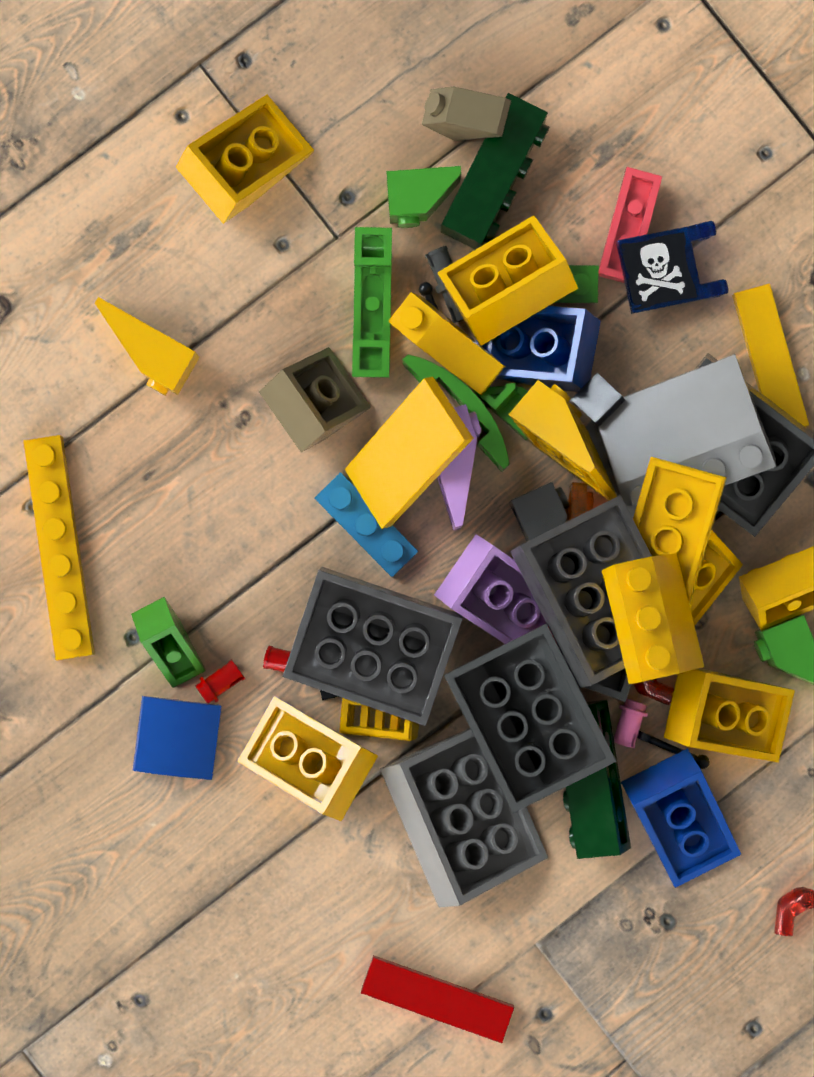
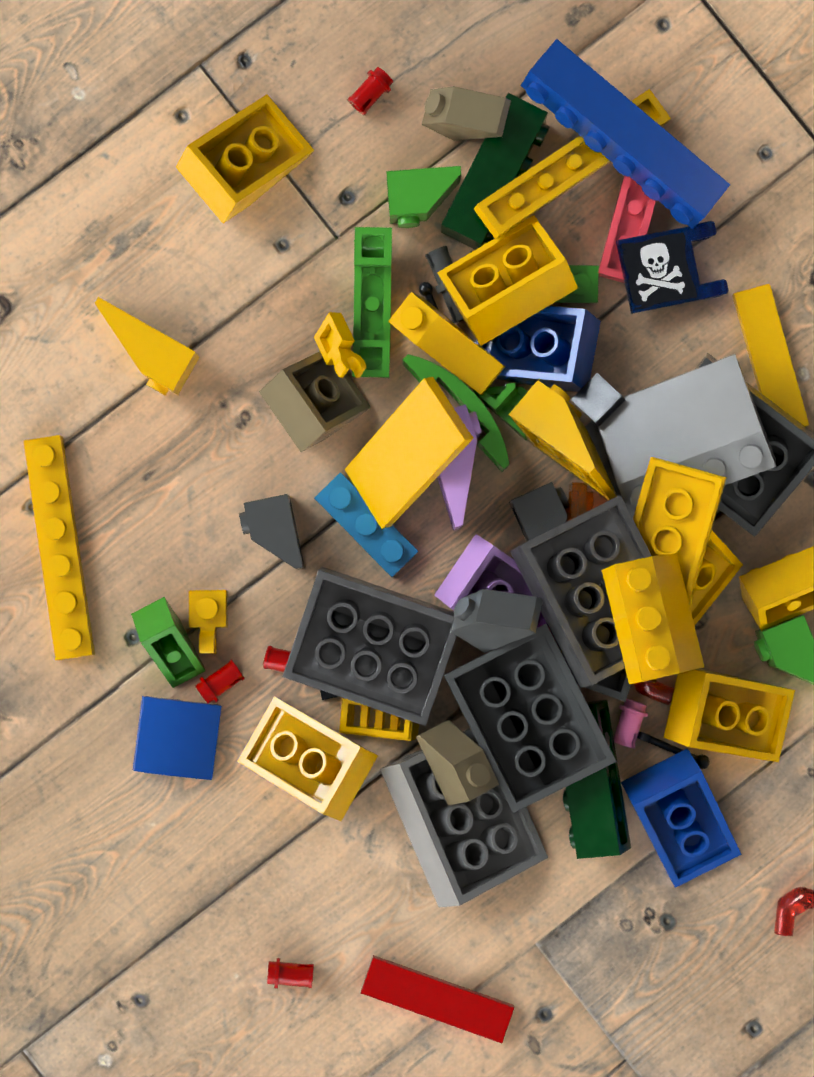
none -> yellow plate [189,590,228,654]
none -> dark grey slope [239,494,305,570]
none -> red pin [267,958,314,989]
none -> yellow plate [314,312,366,378]
none -> red pin [347,67,393,116]
none -> dark tan slope [416,720,499,805]
none -> dark grey slope [451,589,543,653]
none -> yellow plate [474,89,671,239]
none -> blue brick [520,38,731,229]

